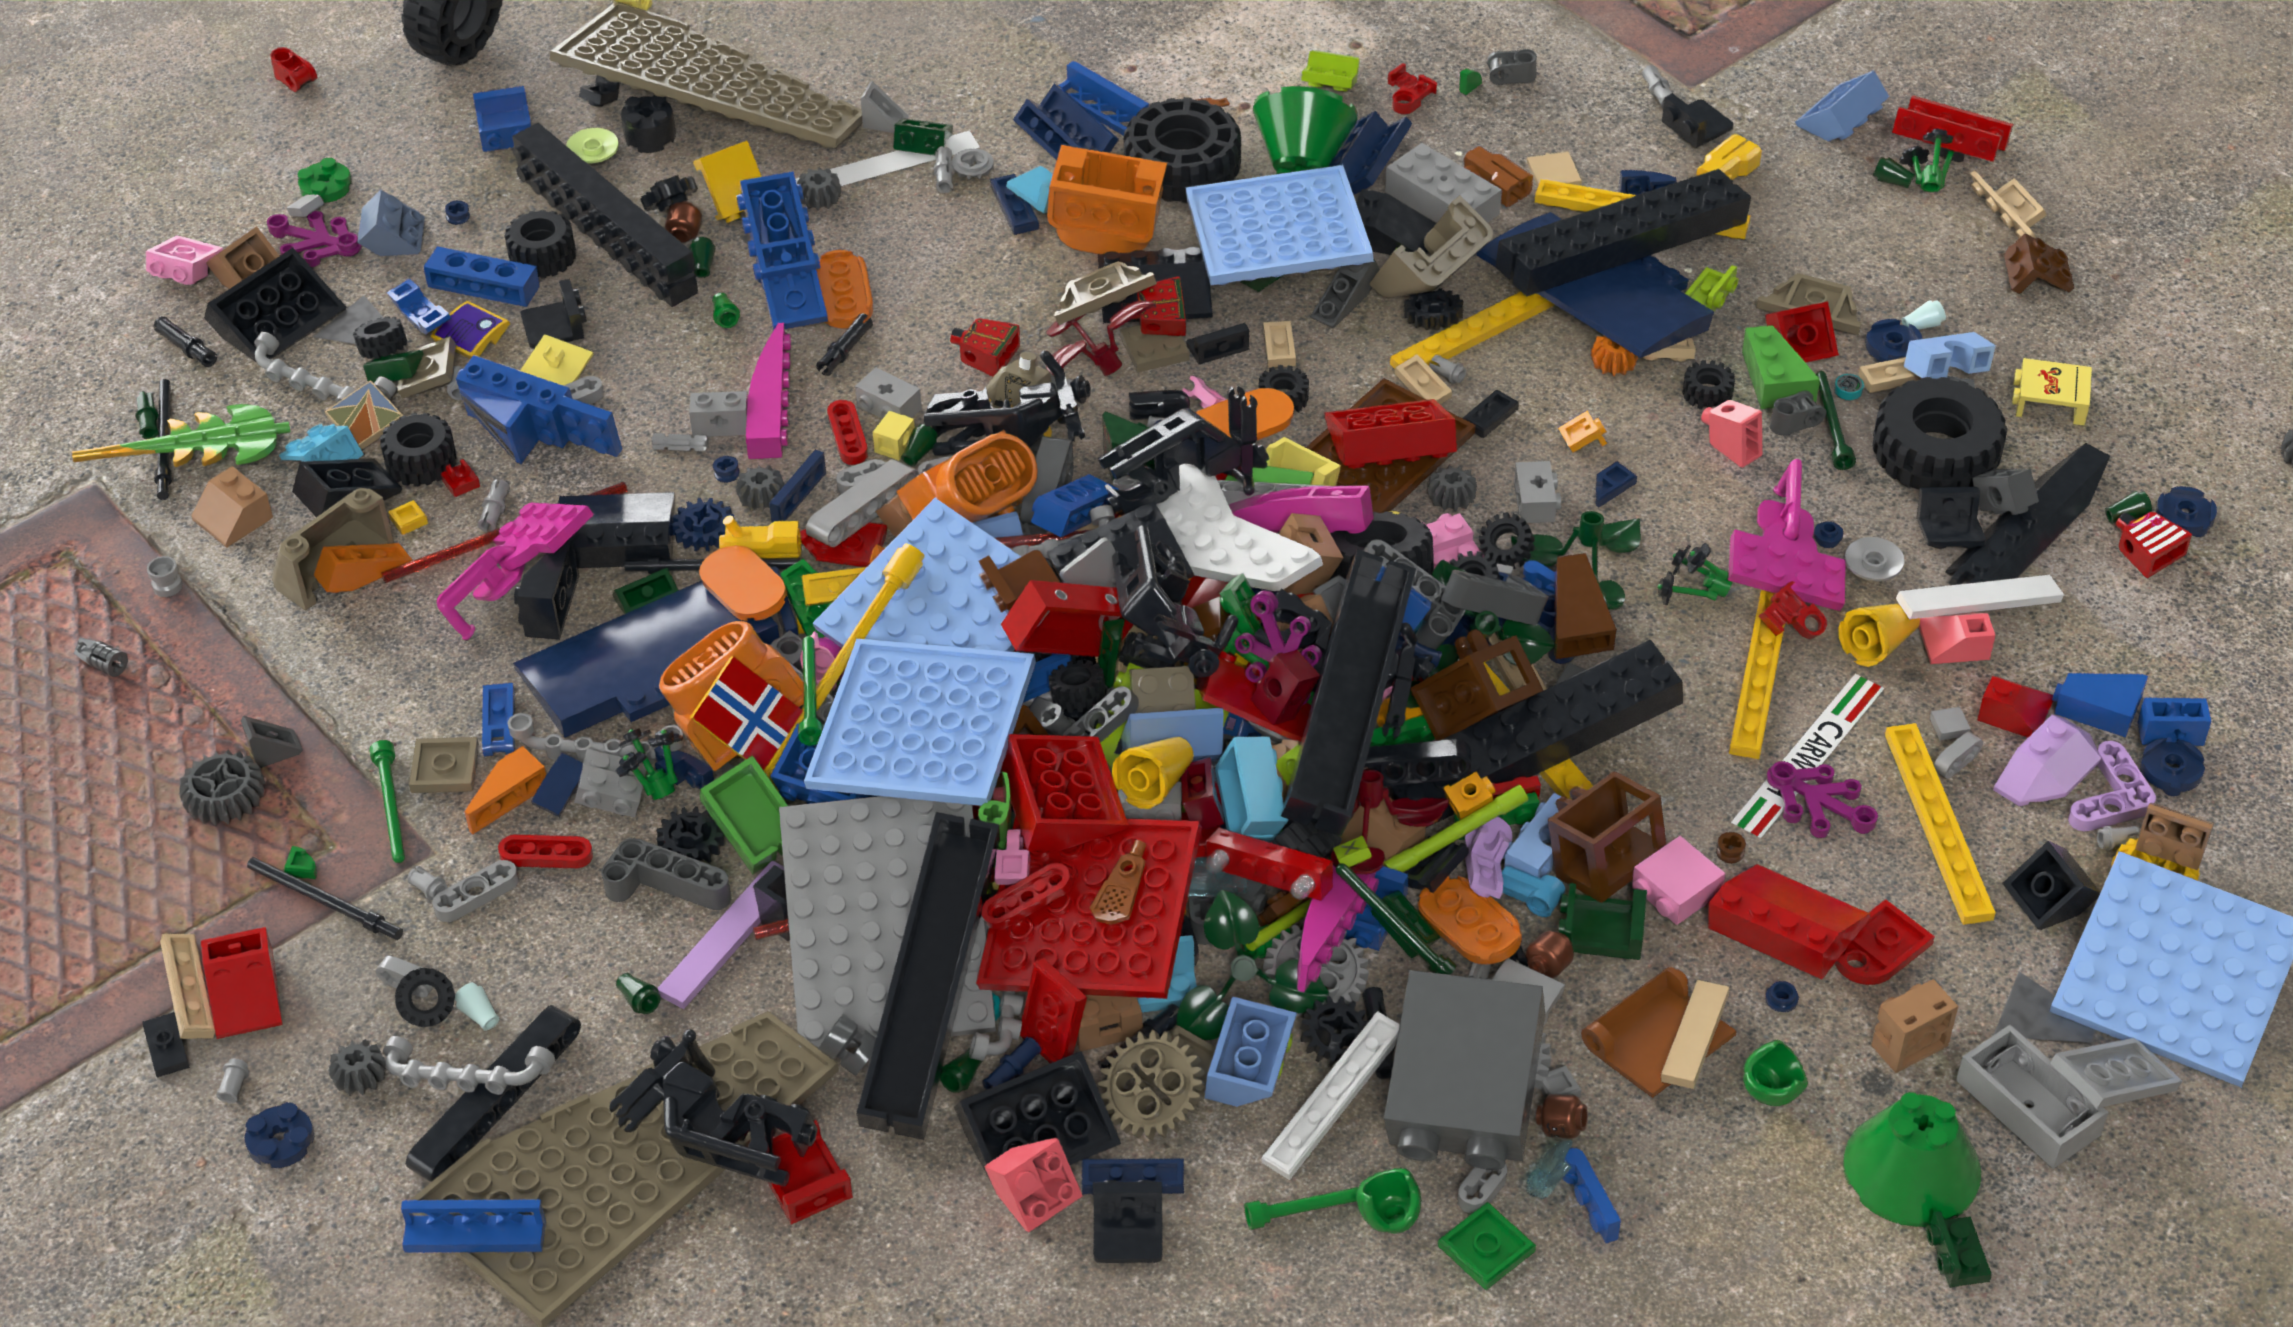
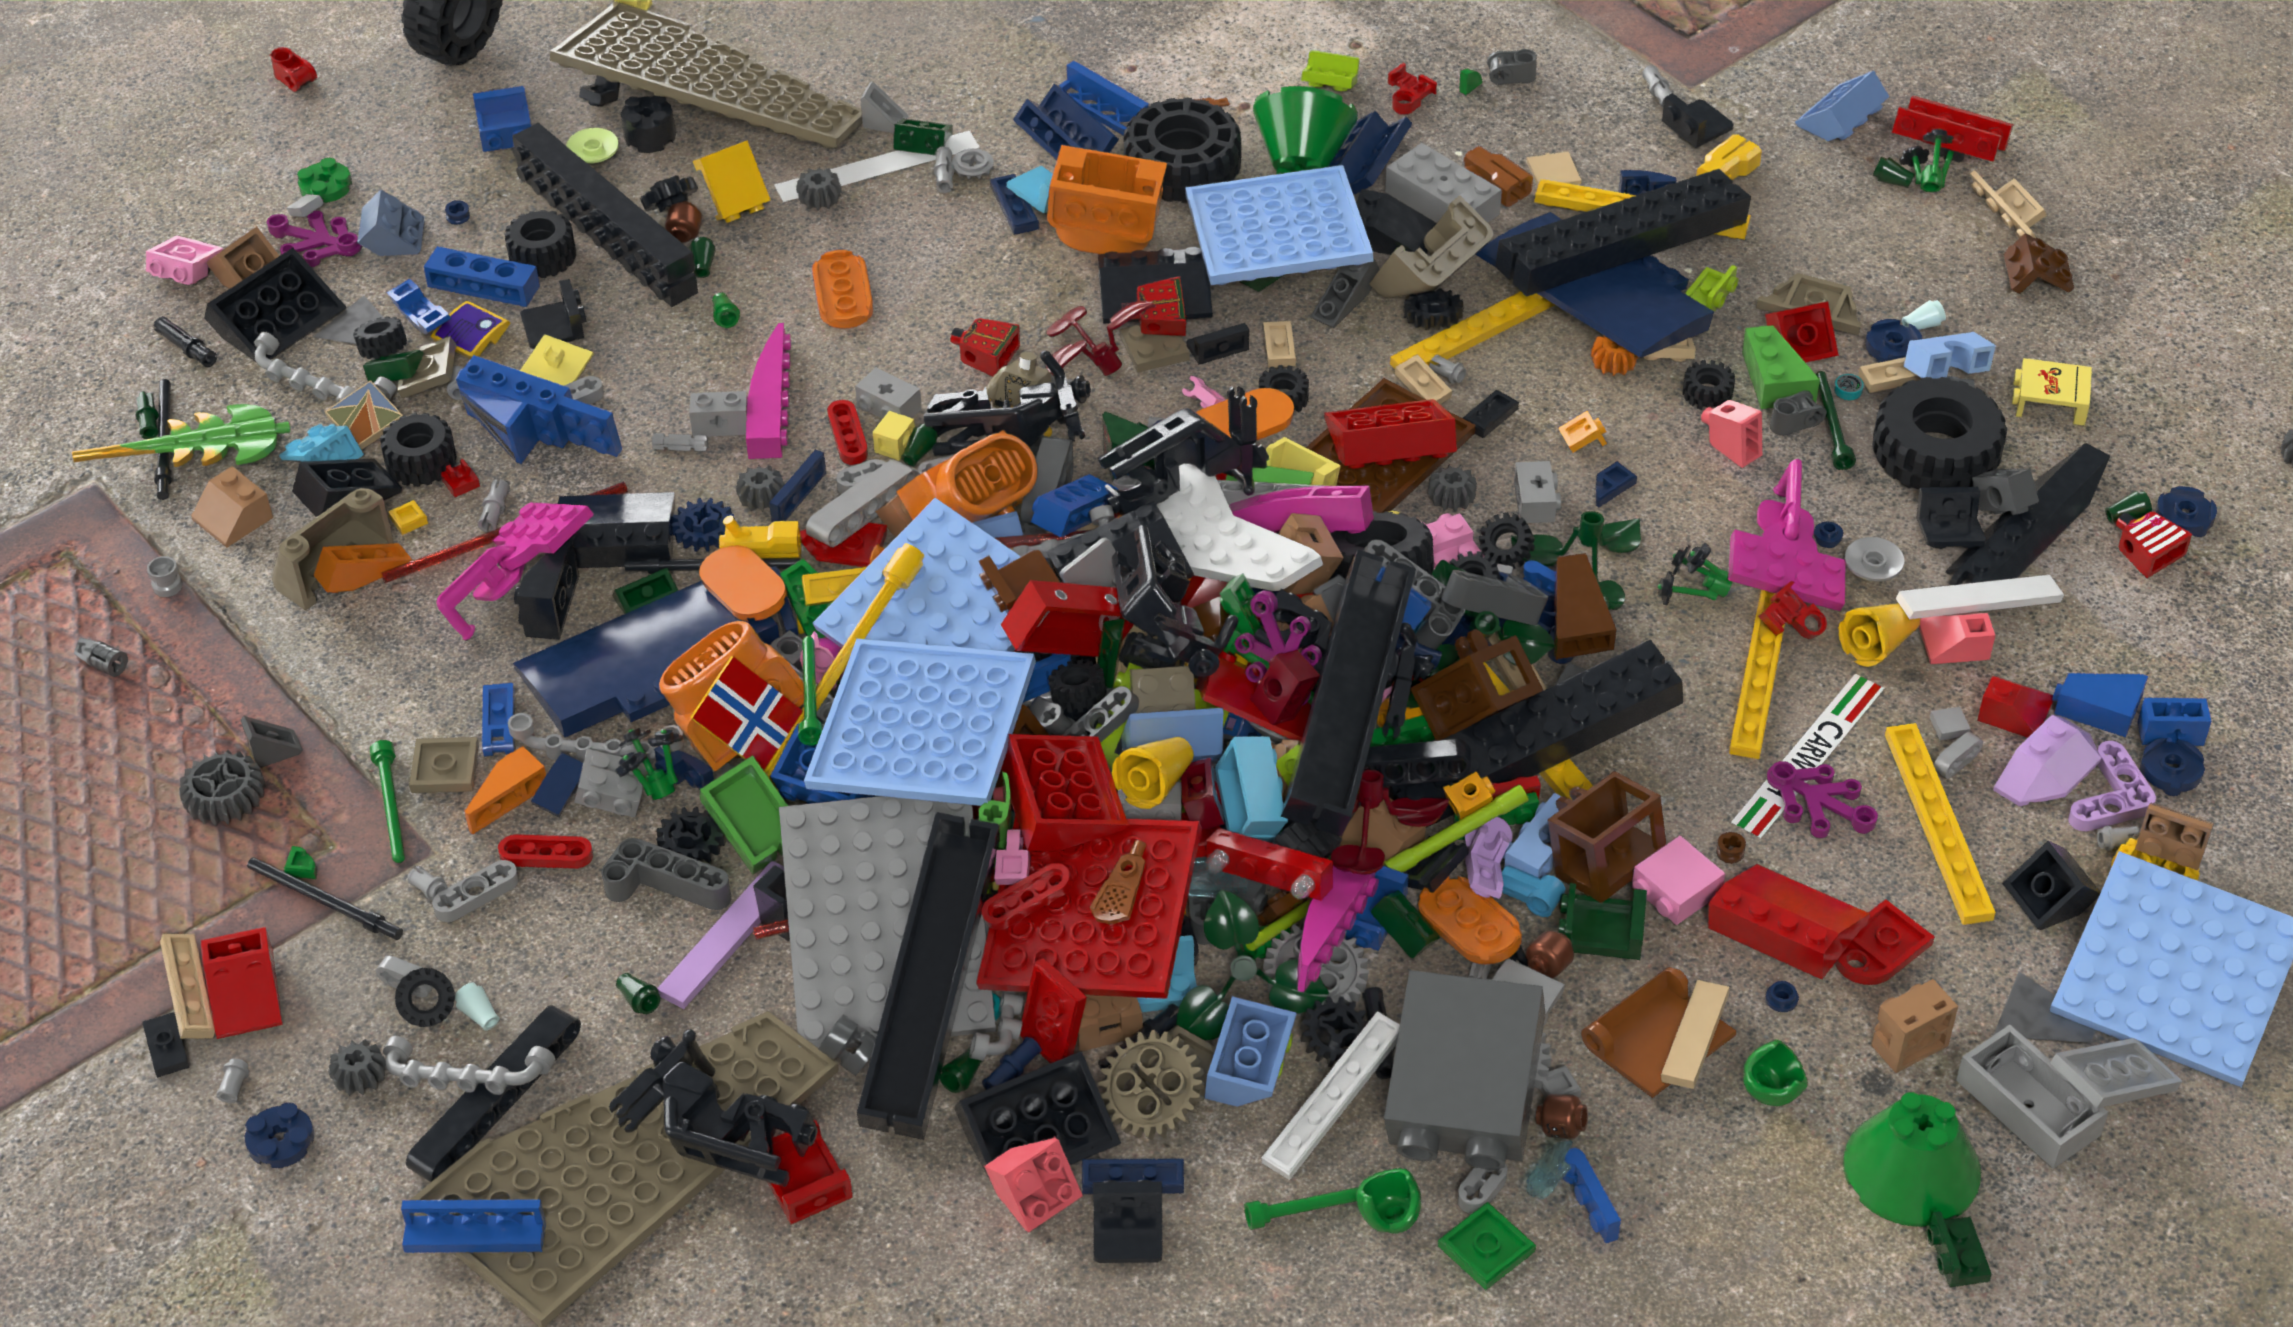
dark blue bush [713,456,740,483] -> none
blue wedge [736,171,828,330] -> none
black pin [816,313,873,376] -> none
dark tan wing [1054,261,1157,325] -> none
black arm [1129,390,1190,420] -> none
lime tile [1333,836,1372,867] -> none
dark green piece [1336,863,1457,975] -> none

